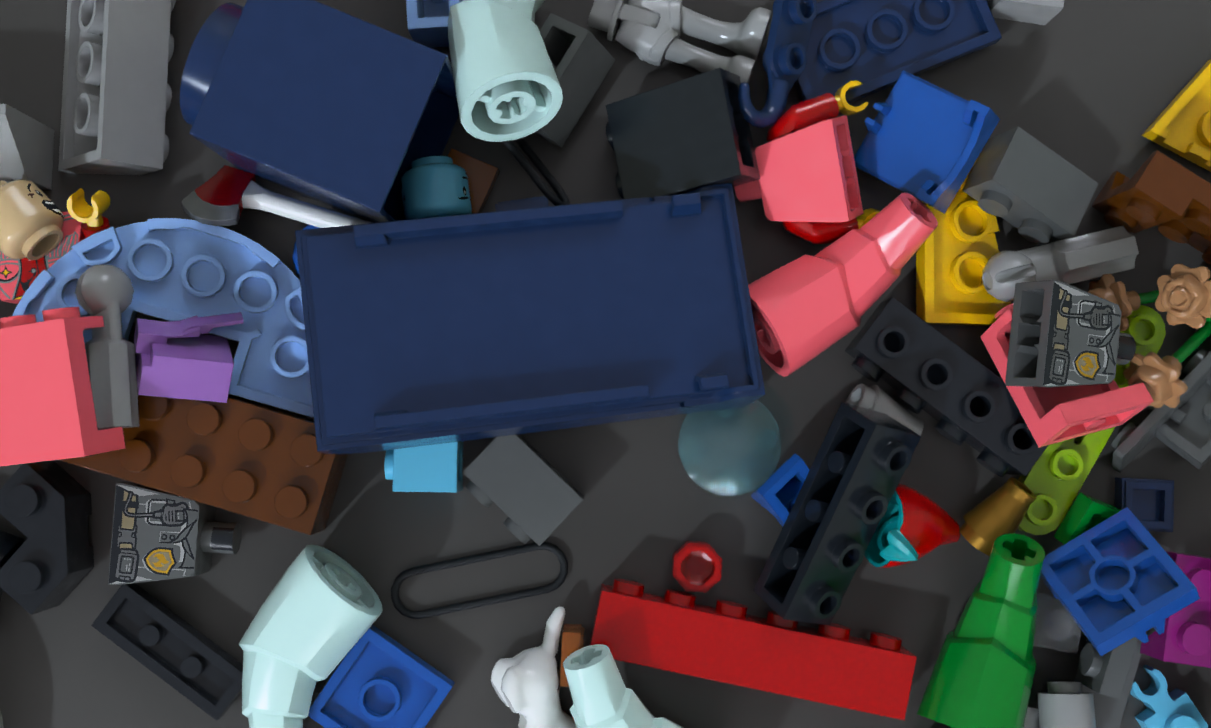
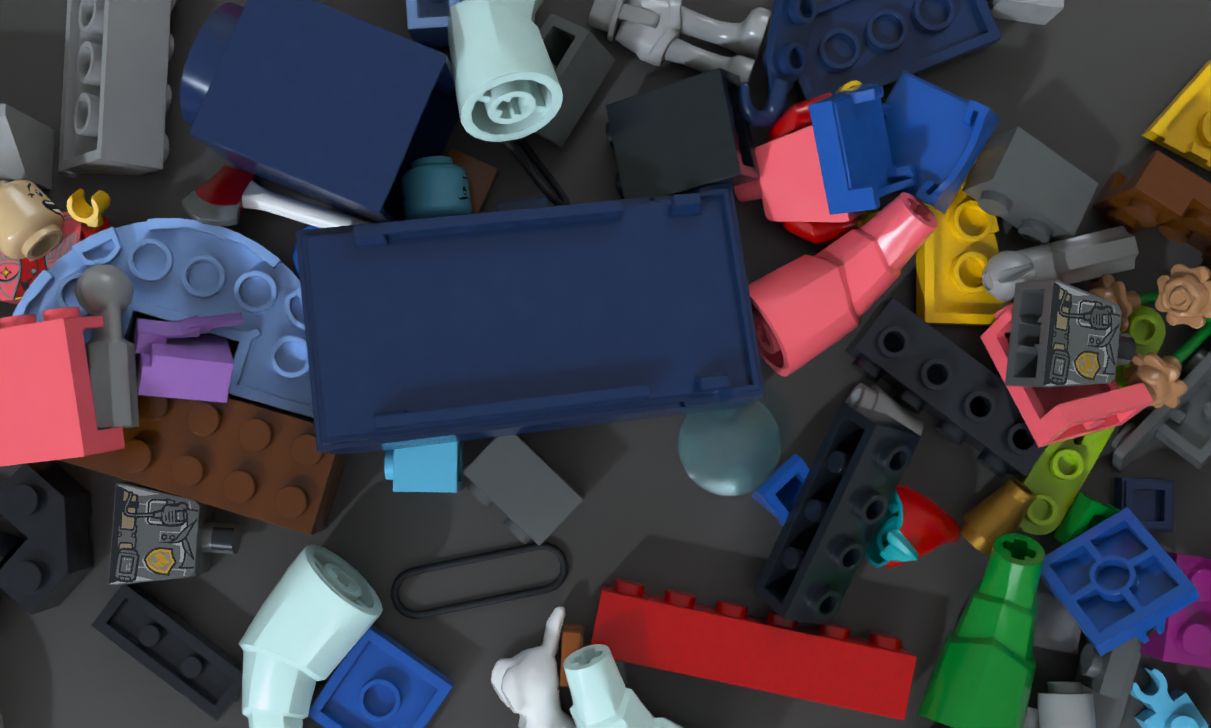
red tile [672,541,722,593] -> none
none -> blue piece [809,82,918,215]

